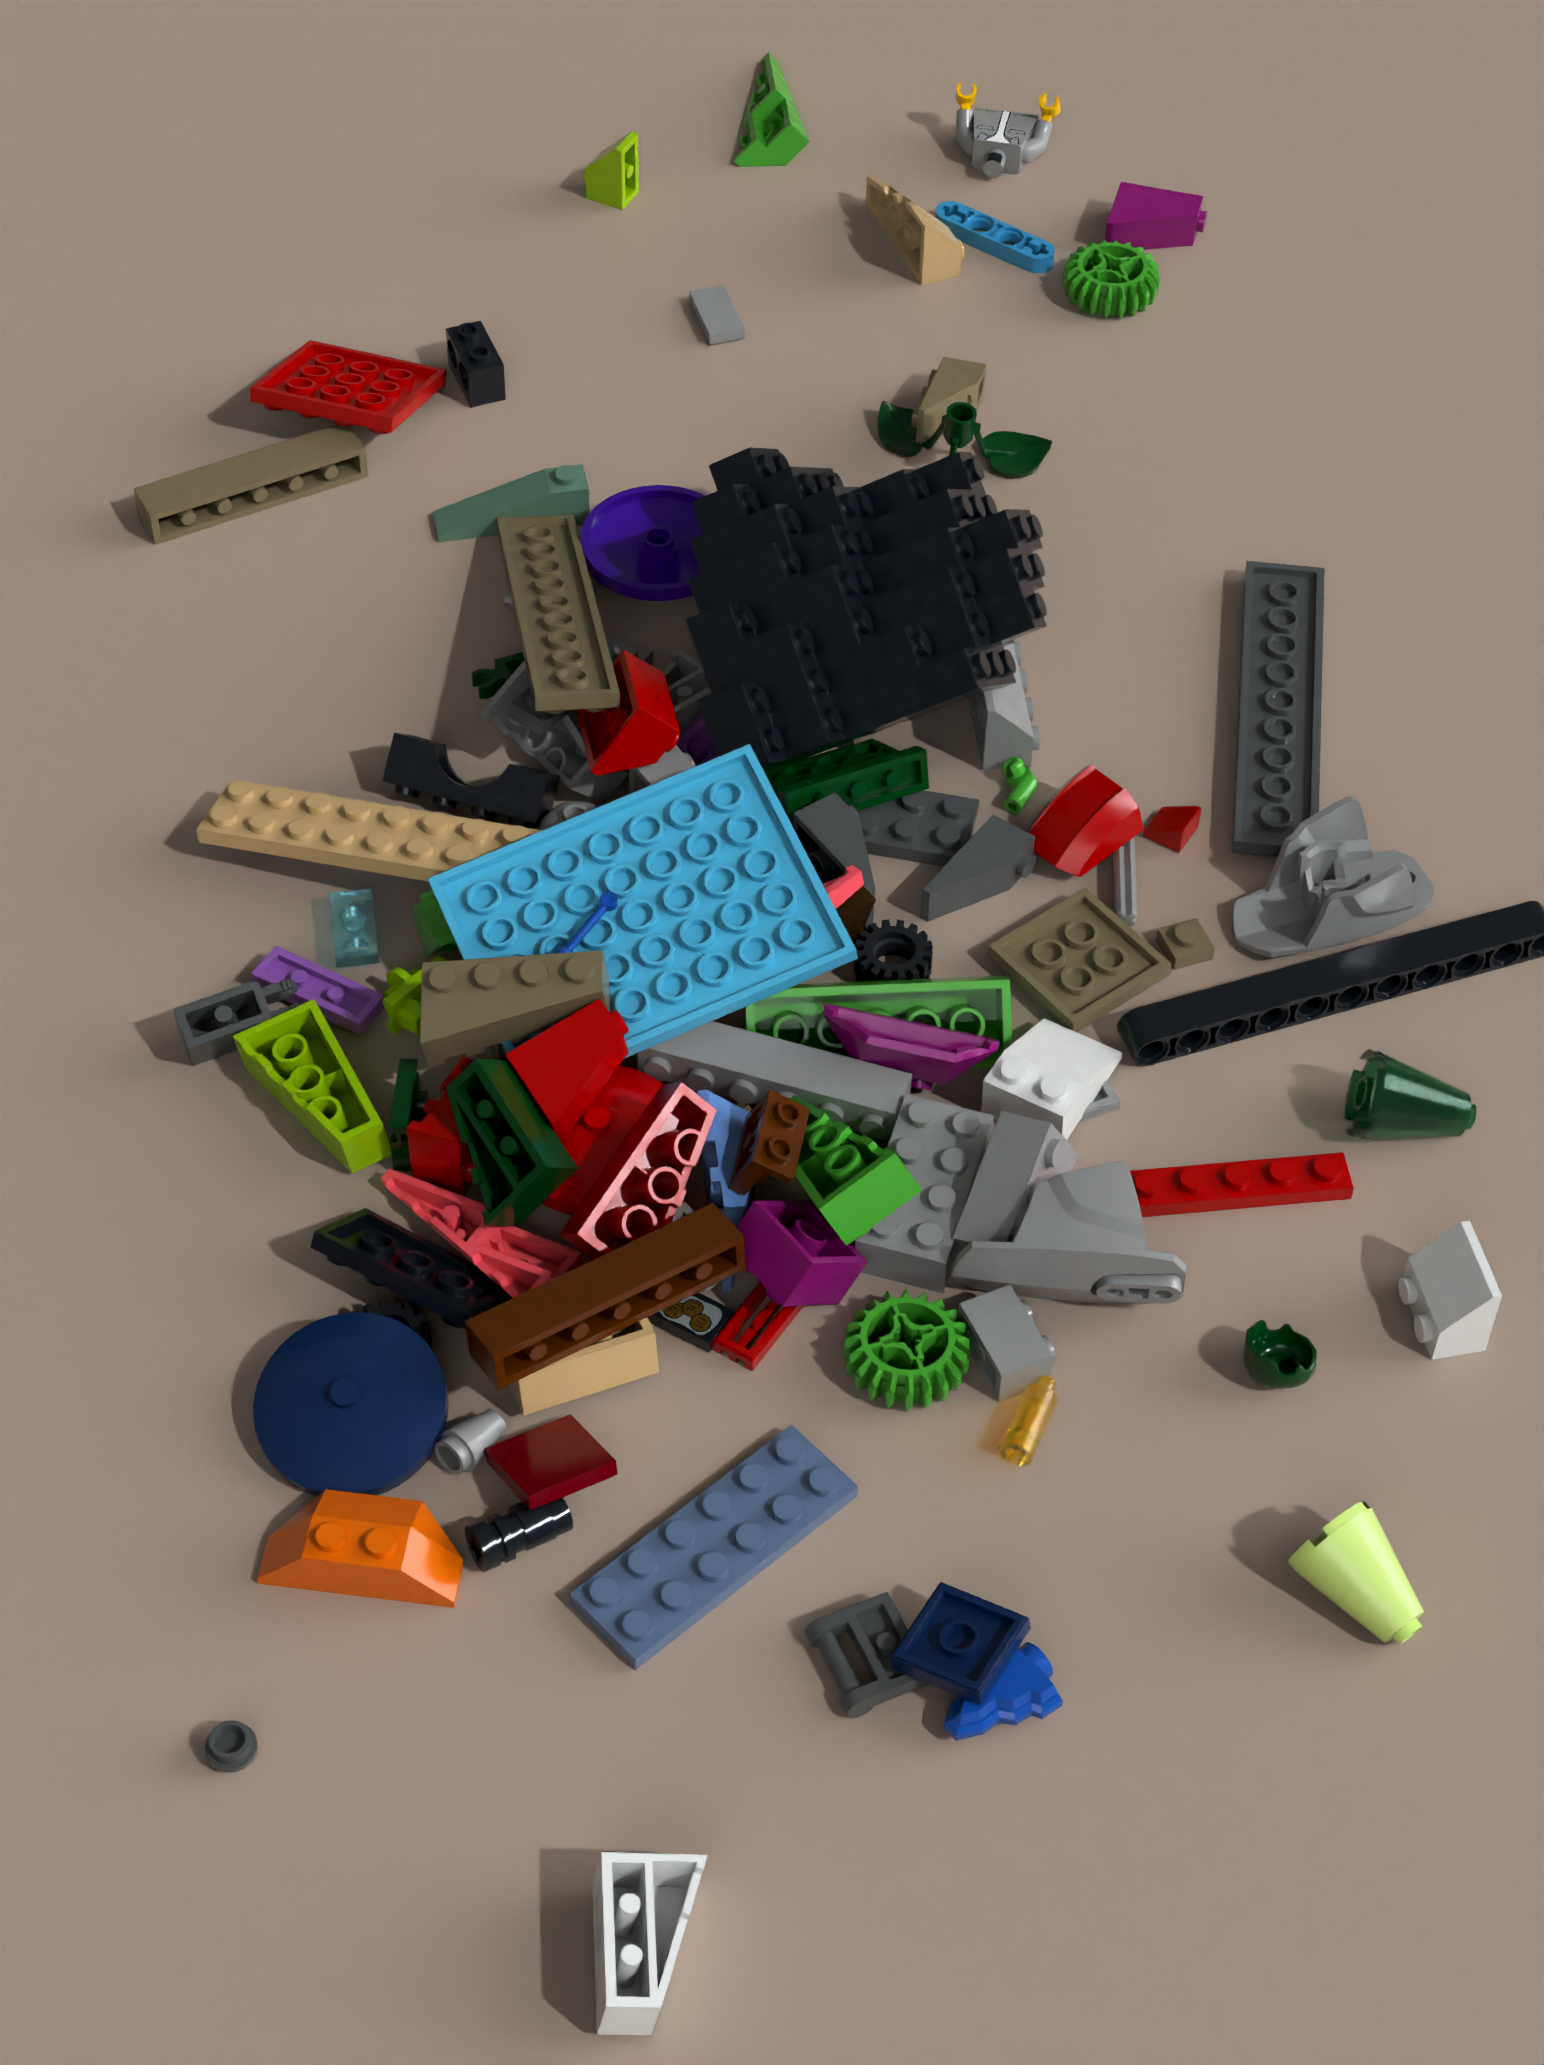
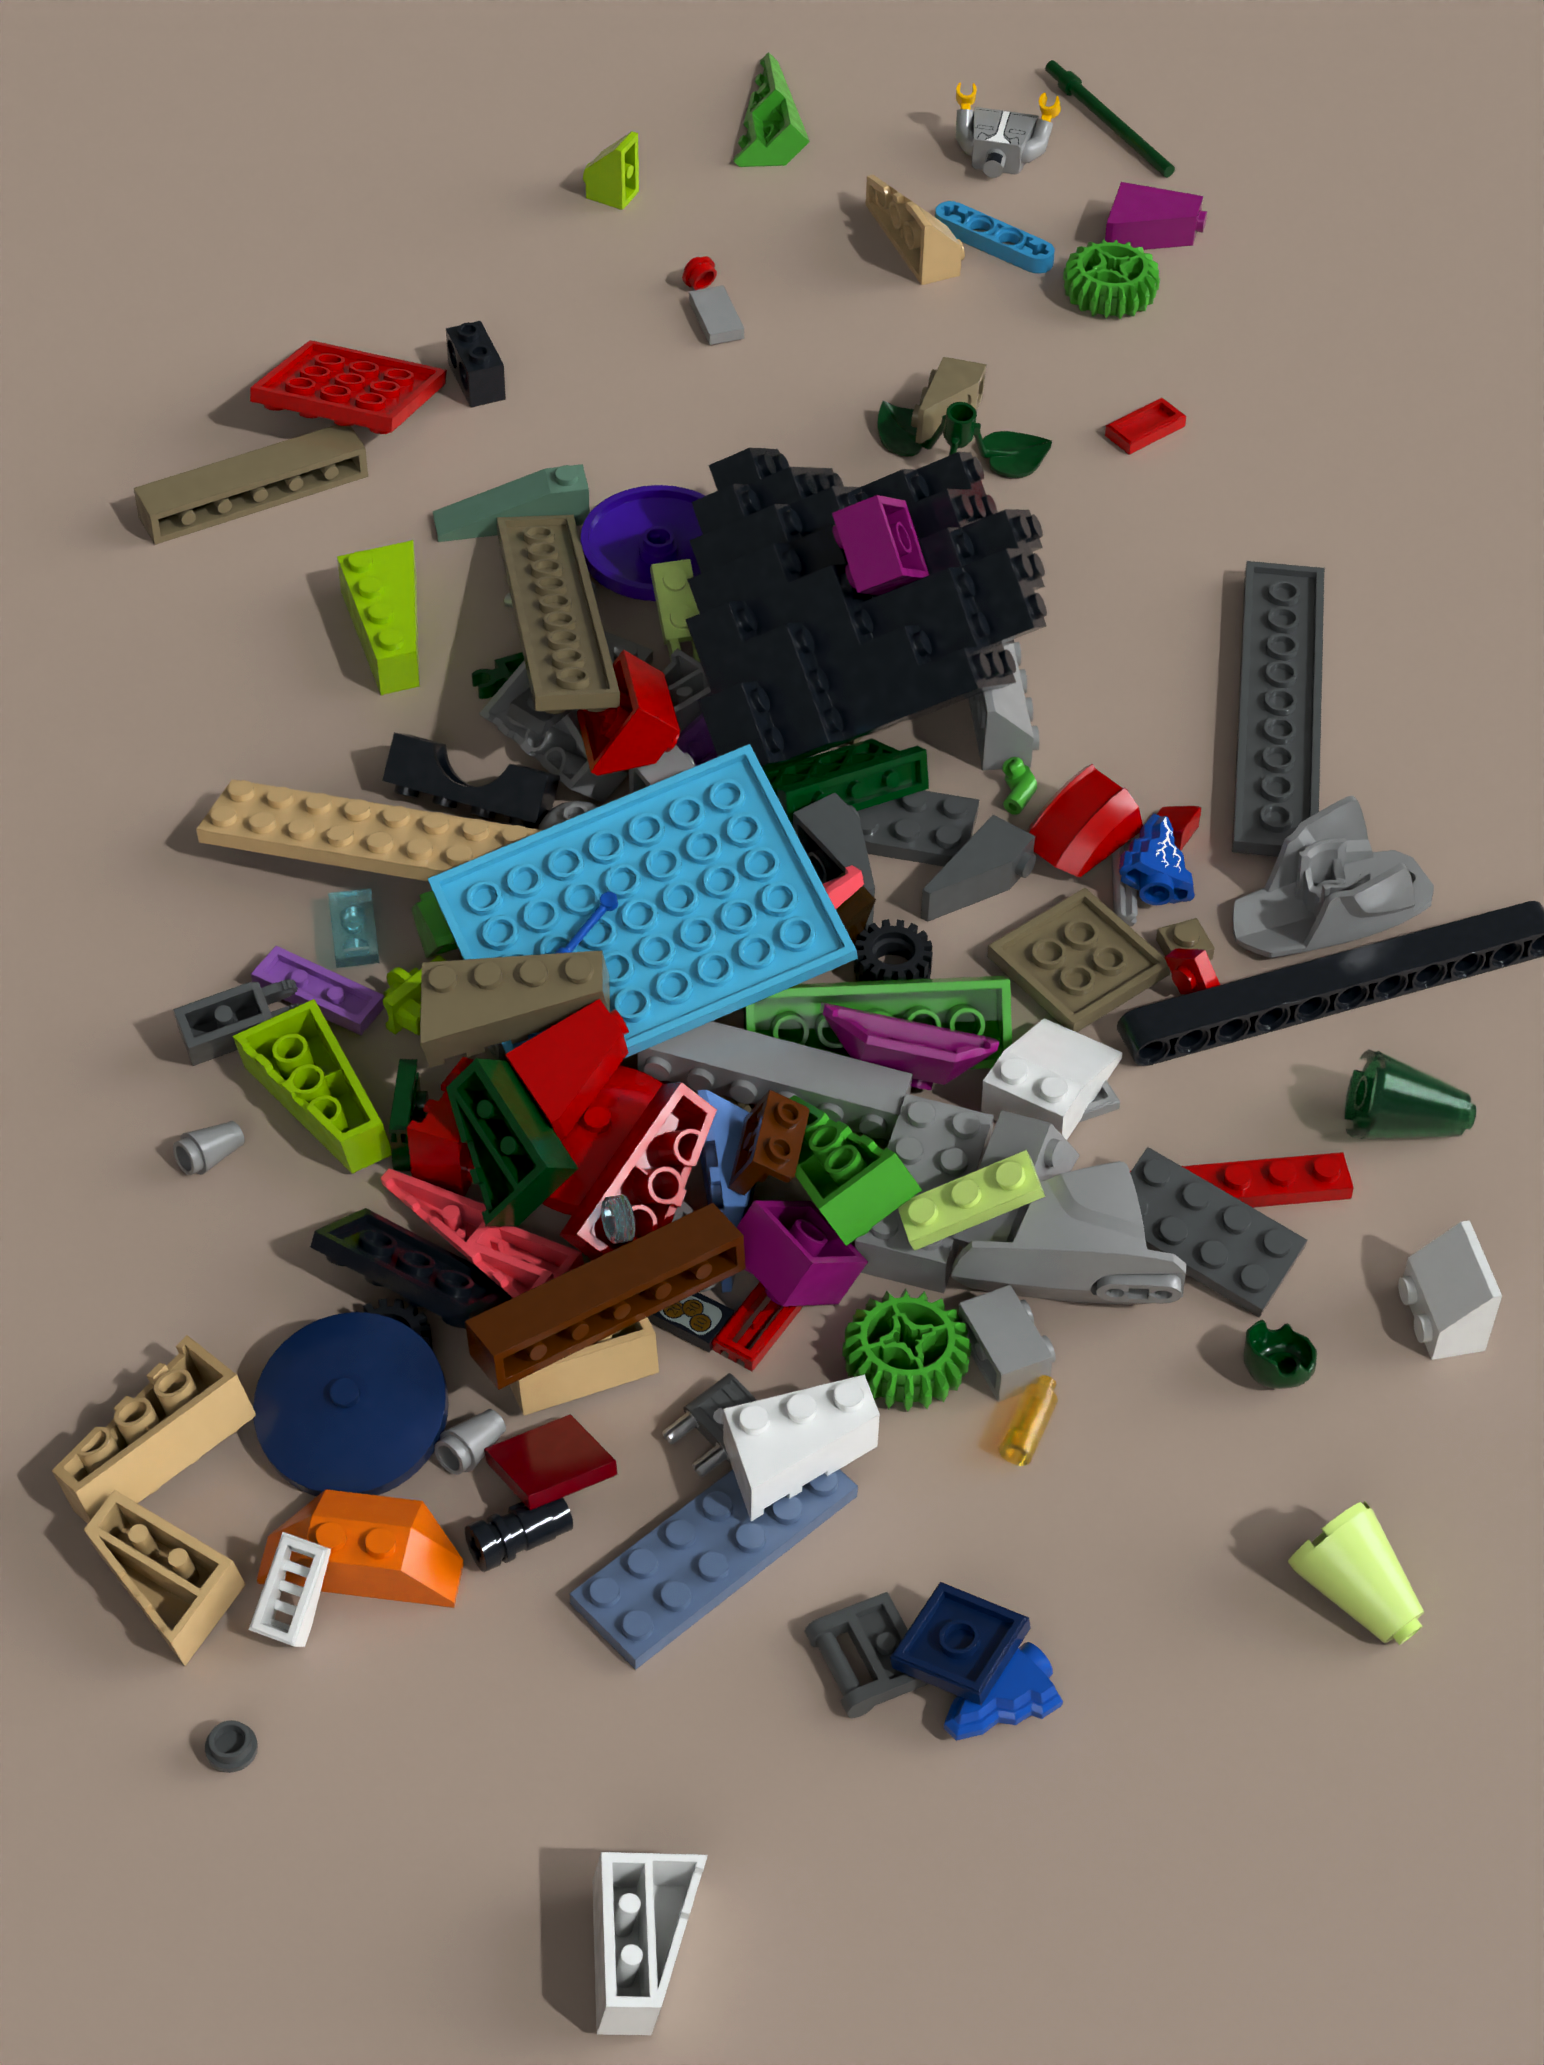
none -> tan wedge [52,1335,256,1524]
none -> tan wedge [84,1490,246,1666]
none -> light grey cone [173,1121,245,1175]
none -> white slope [249,1532,331,1647]
none -> lime wedge [337,540,420,695]
none -> clear light blue tile [601,1194,635,1244]
none -> yellowish green hinge [650,559,701,663]
none -> dark grey piece [662,1373,757,1477]
none -> red plate [682,256,717,290]
none -> white wedge [723,1374,880,1521]
none -> magenta brick [832,495,929,595]
none -> yellowish green plate [898,1150,1045,1251]
none -> dark green bar [1045,60,1175,178]
none -> red tile [1105,398,1186,455]
none -> blue rock [1119,813,1195,905]
none -> dark grey plate [1130,1147,1308,1318]
none -> red plate [1164,948,1220,994]

